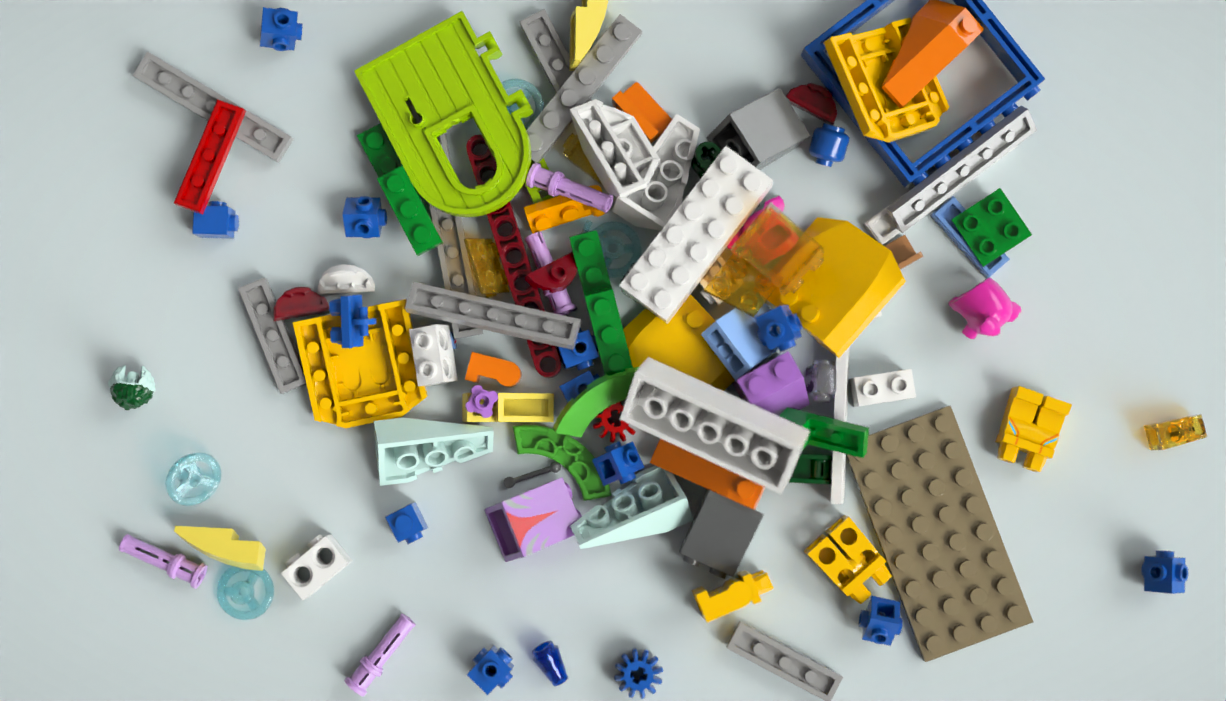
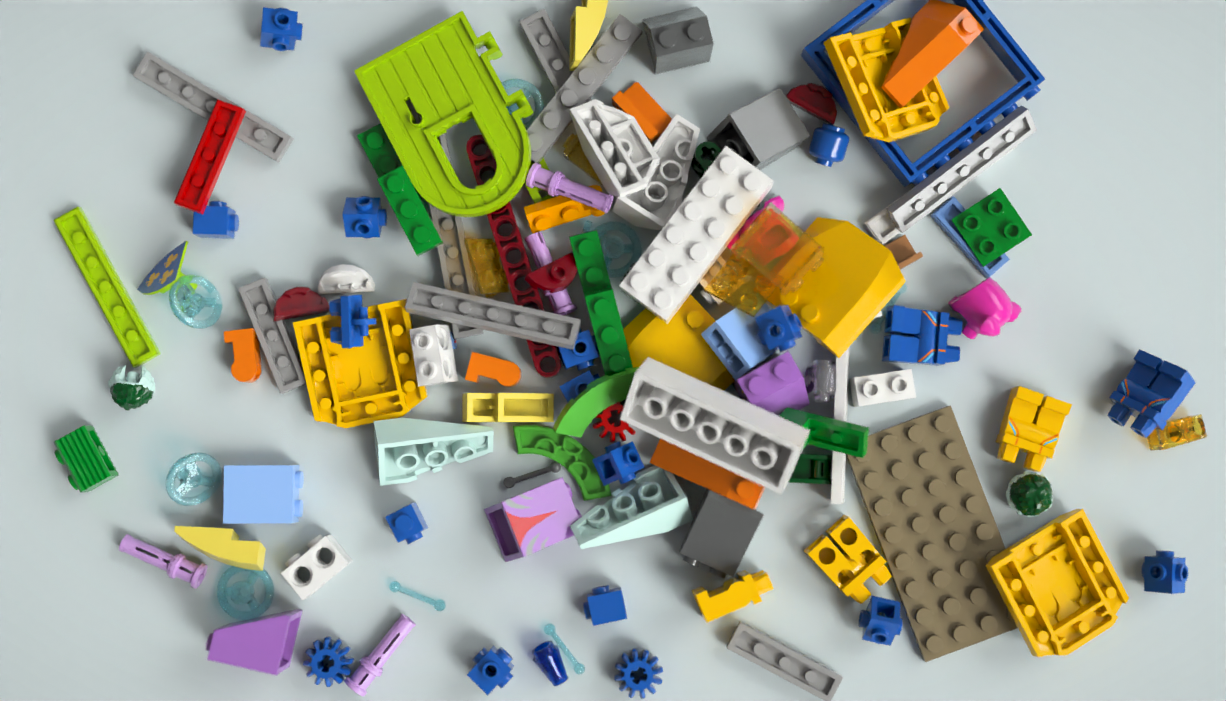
medium lavender plate [465,385,498,418] -> none
none -> lime tile [53,207,161,368]
none -> green brick [54,425,119,493]
none -> blue shield [137,241,198,295]
none -> clear light blue piece [169,275,222,329]
none -> medium lavender slope [206,609,303,675]
none -> light blue brick [223,465,304,524]
none -> orange leg [224,328,262,383]
none -> blue gear [303,636,354,687]
none -> clear light blue hinge [389,581,446,611]
none -> clear light blue hinge [544,623,585,675]
none -> blue brick [583,585,627,626]
none -> dark grey slope [642,7,714,75]
none -> clear light blue hinge [869,283,907,334]
none -> blue hips [882,305,963,366]
none -> yellow wedge [986,509,1129,657]
none -> dark green piece [1006,471,1053,517]
none -> blue hips [1107,349,1196,438]

